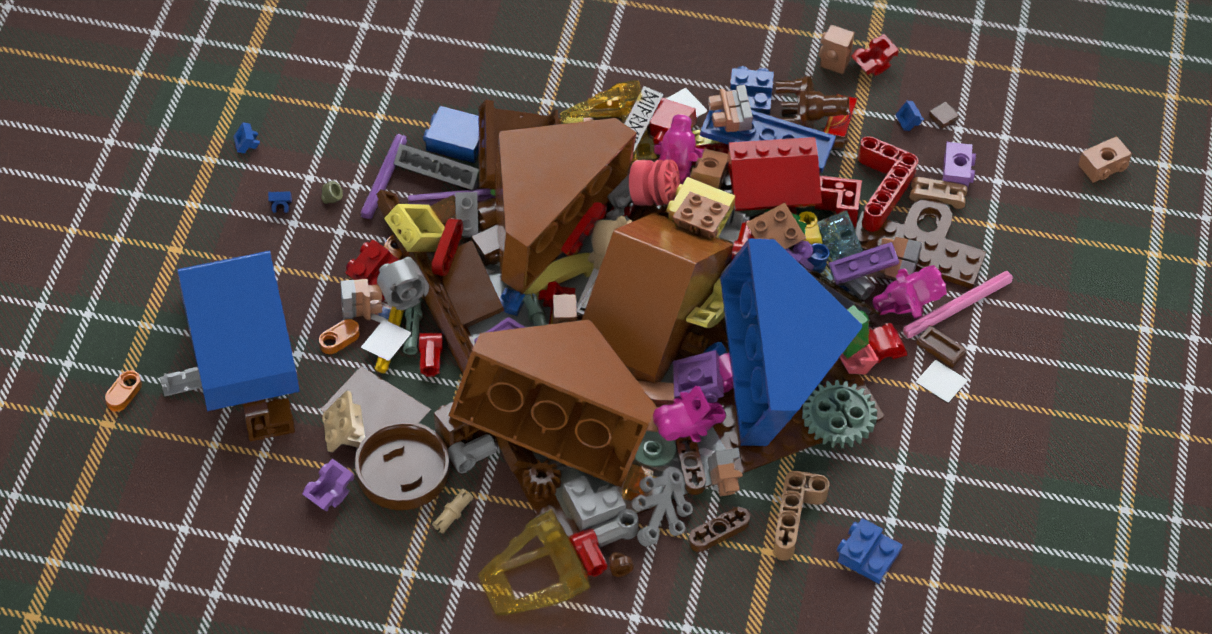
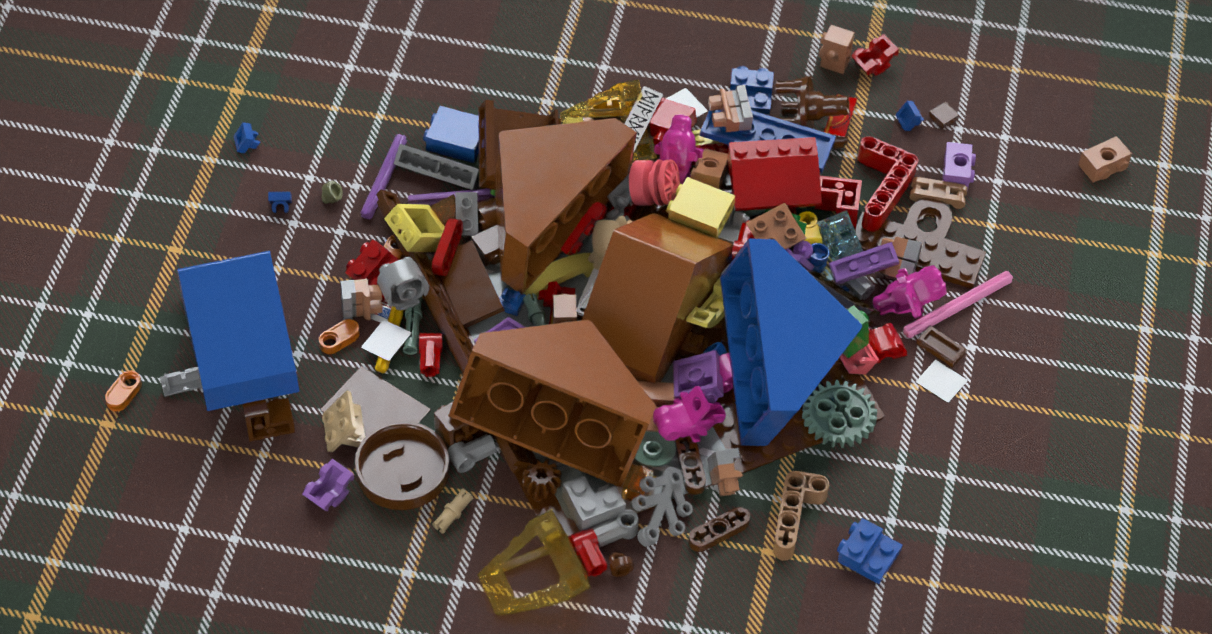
nougat hinge [672,191,730,239] -> none

